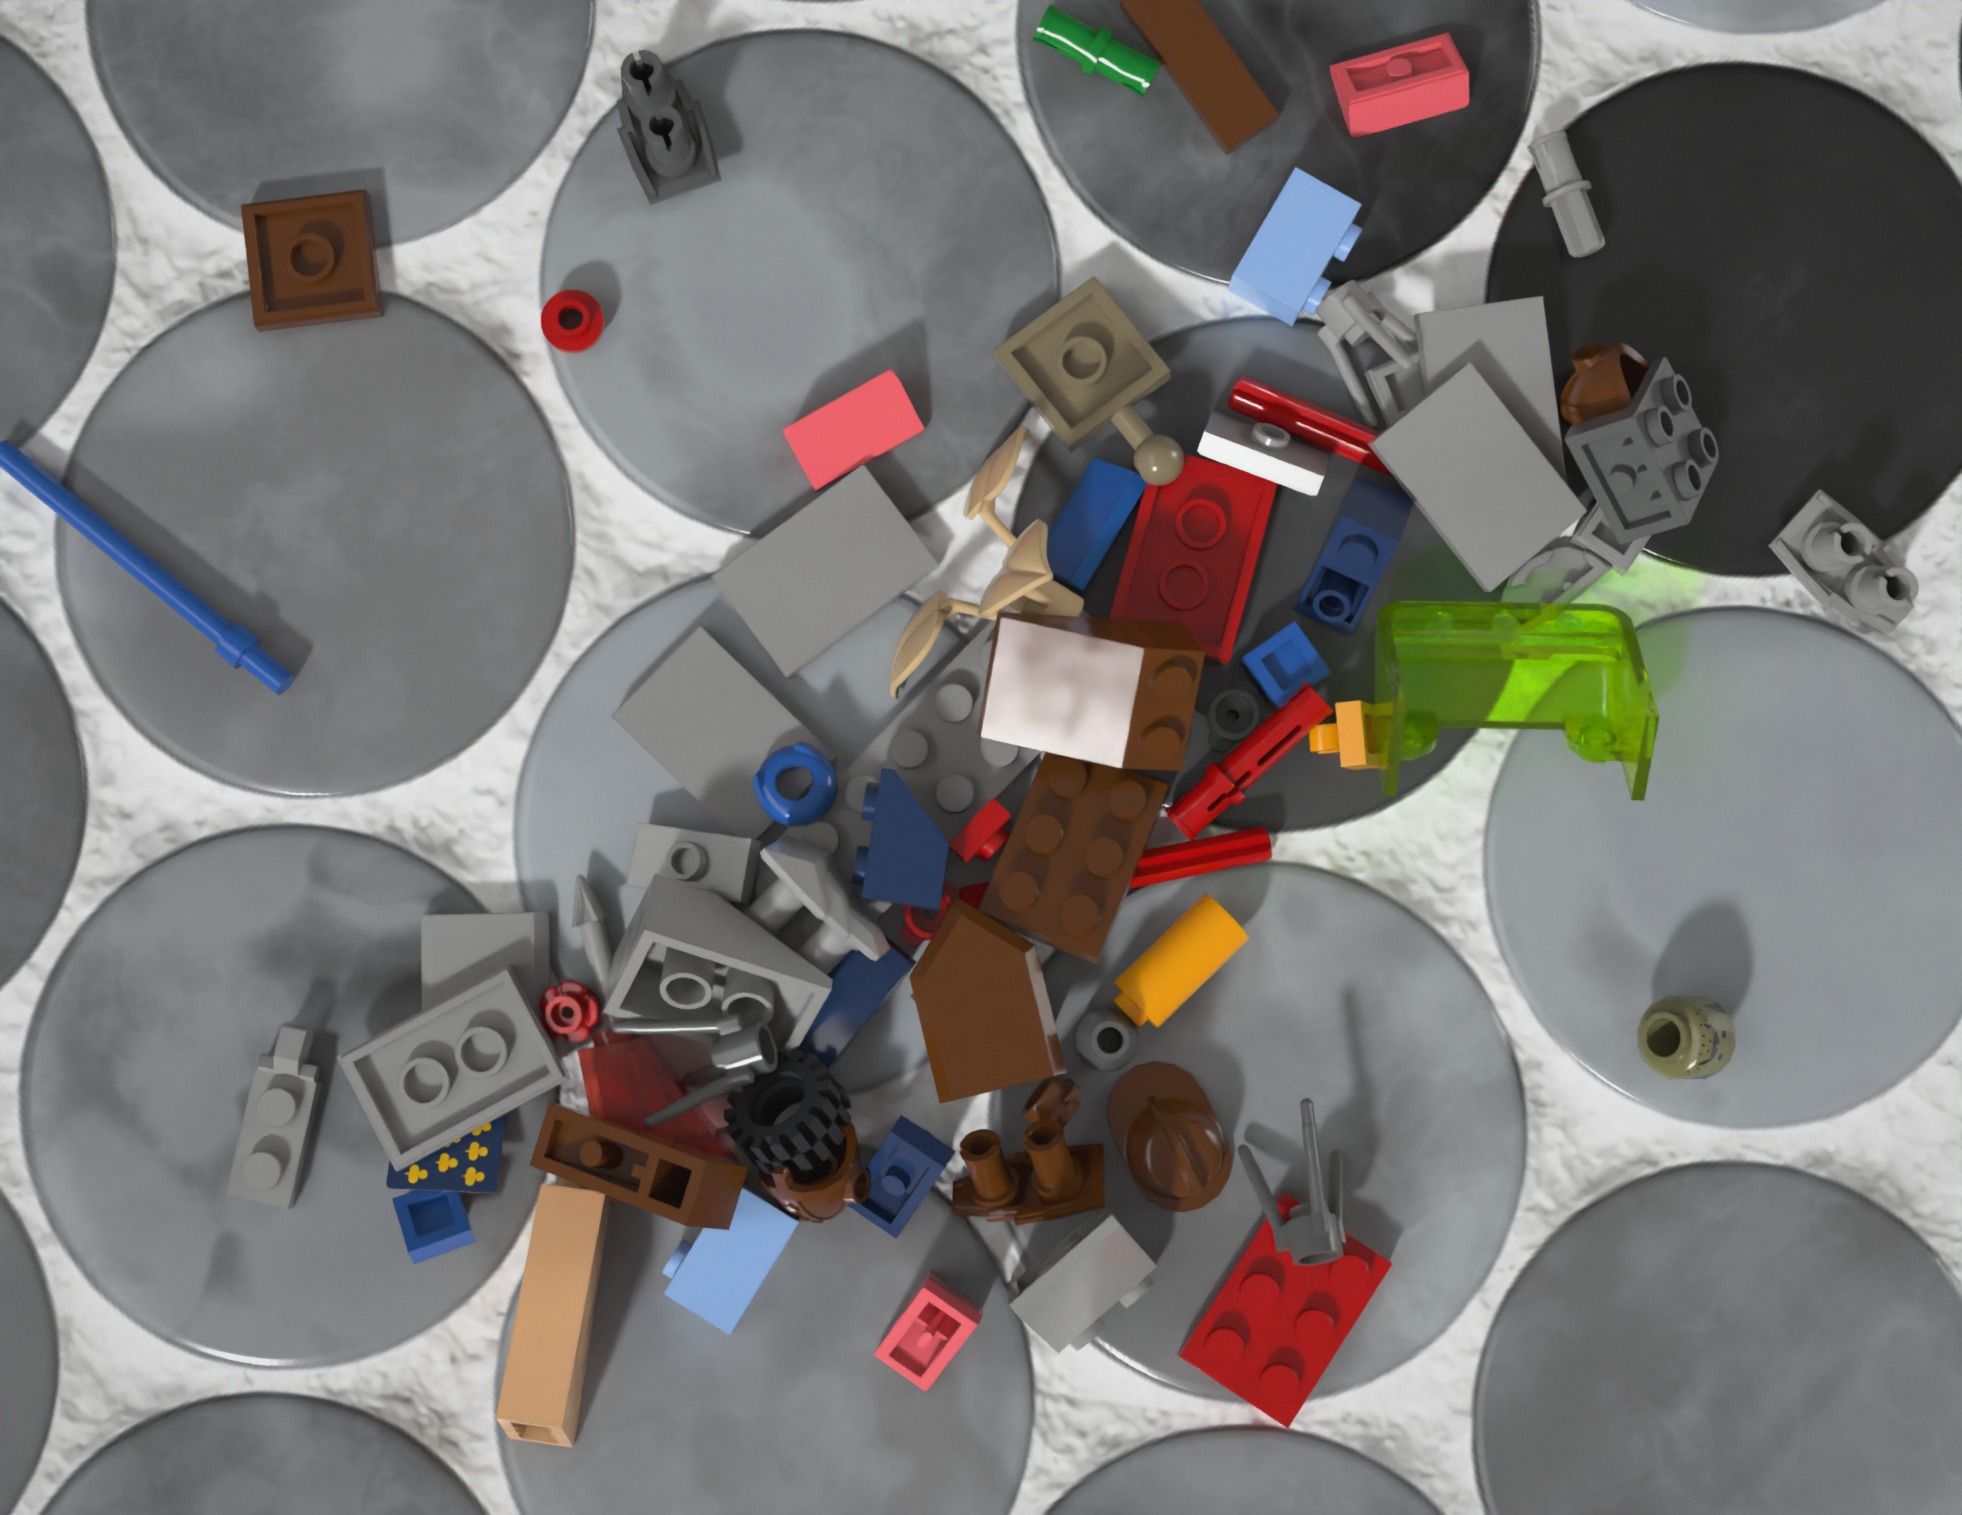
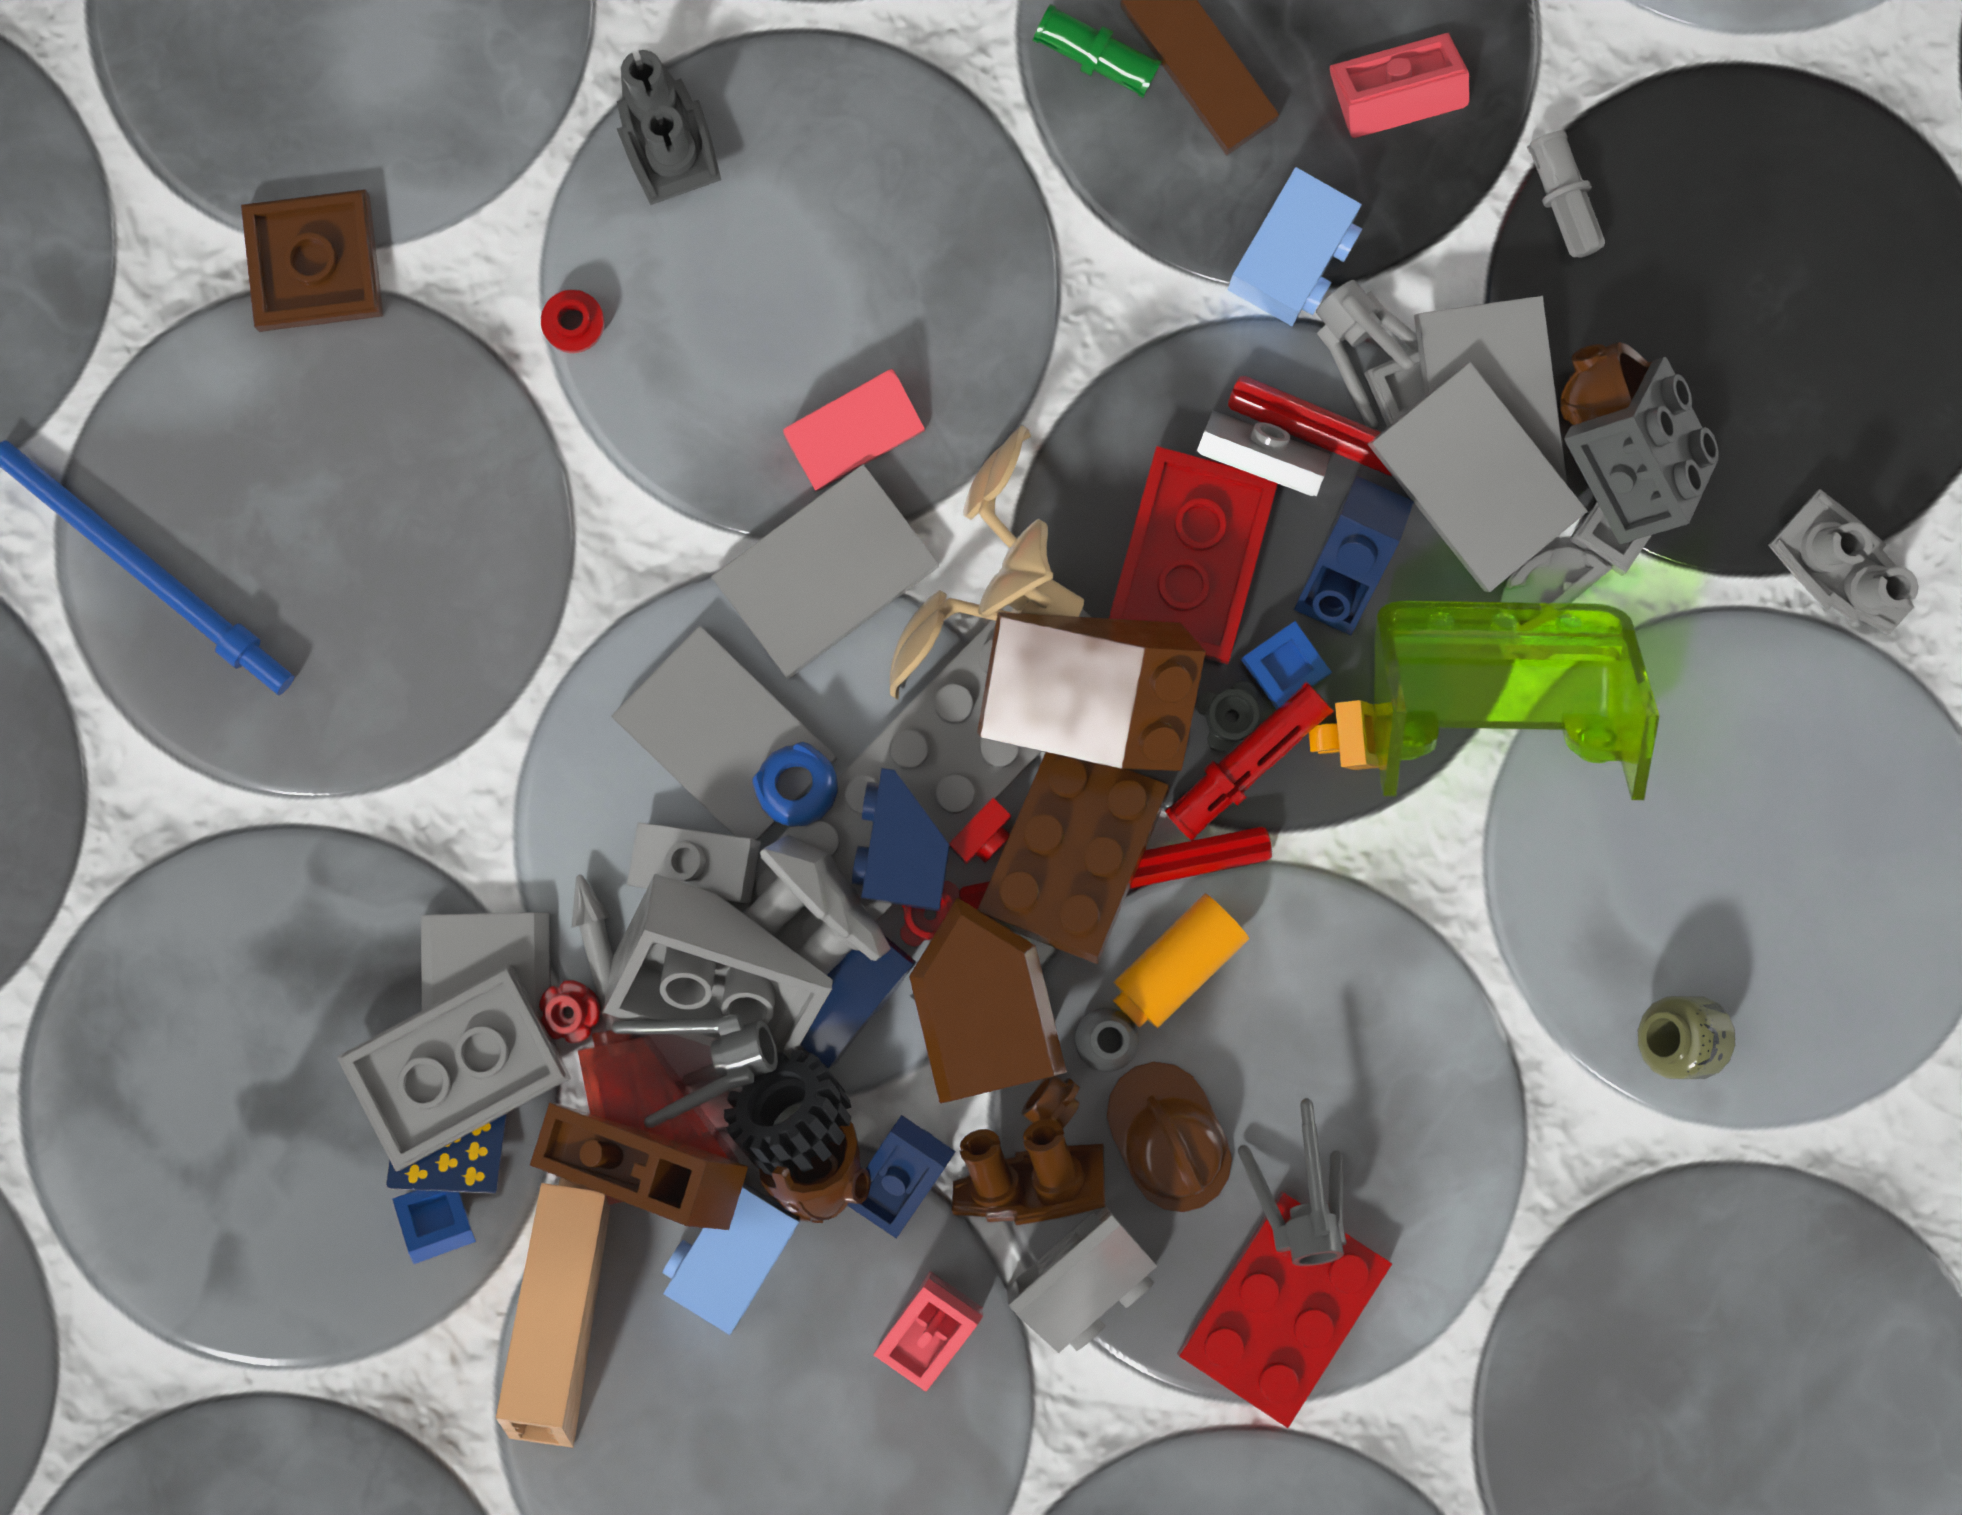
light grey hinge [225,1025,323,1209] -> none
dark tan plate [993,276,1184,486] -> none
blue tile [1046,457,1148,591] -> none

